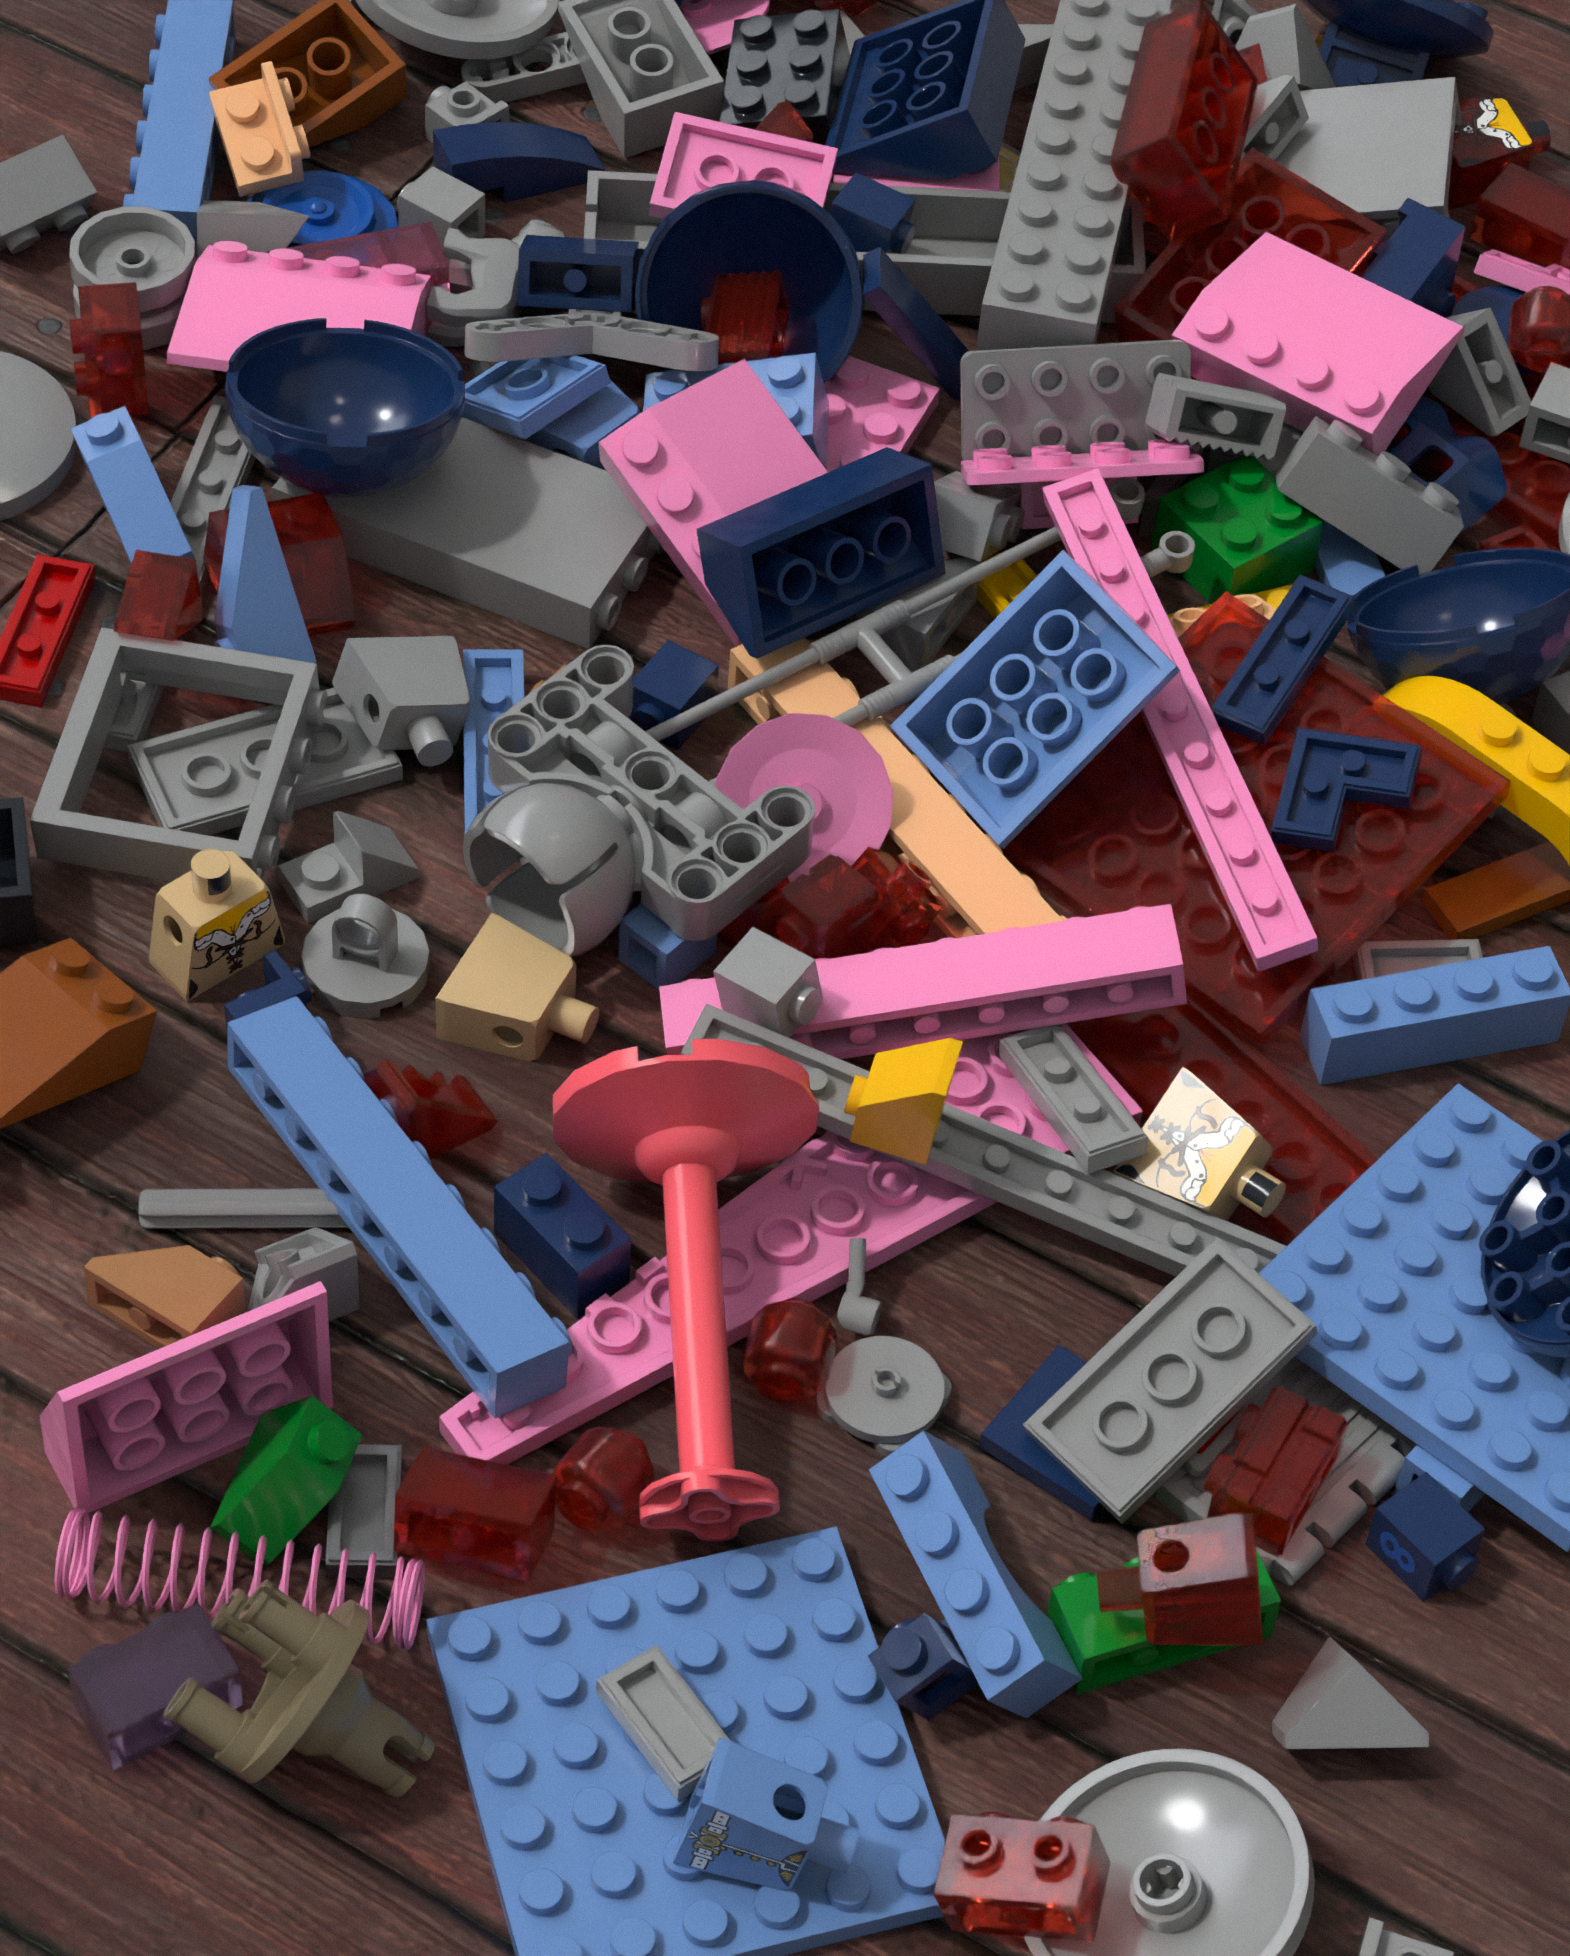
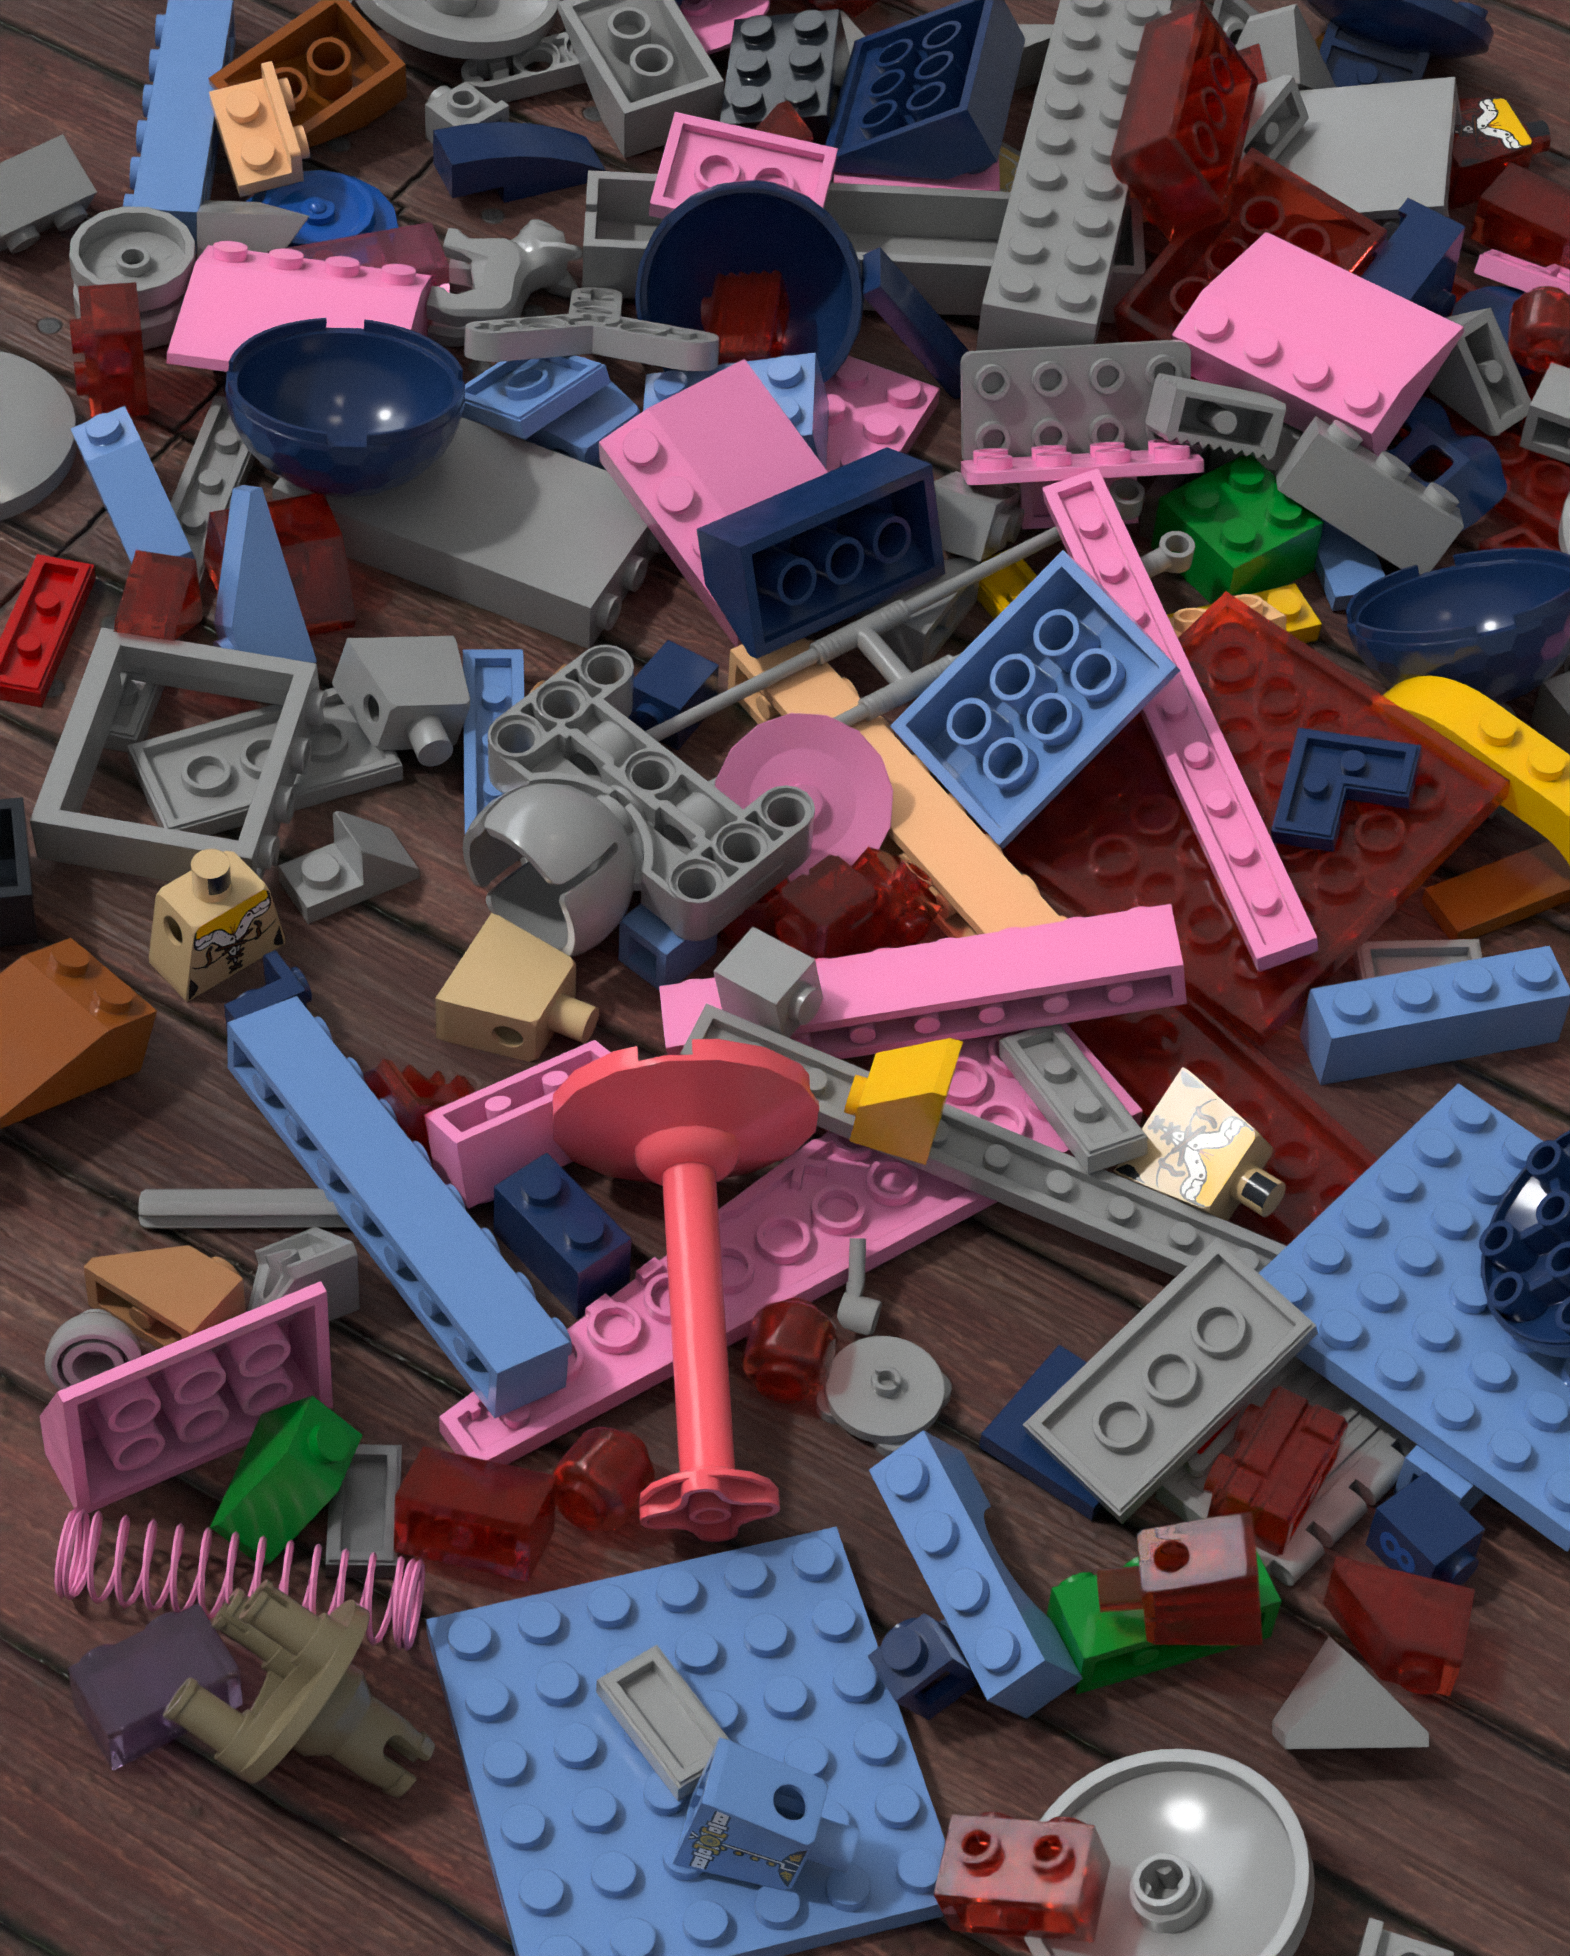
light grey tile [301,894,430,1019] -> none
light grey brick [397,166,485,263] -> none
dark blue brick [517,235,639,313] -> none
dark blue brick [830,172,916,254] -> none
dark blue tile [1211,575,1355,745] -> none
none -> brick [45,1309,142,1390]
none -> bright pink brick [424,1040,611,1209]
none -> clear red slope [1323,1556,1475,1697]

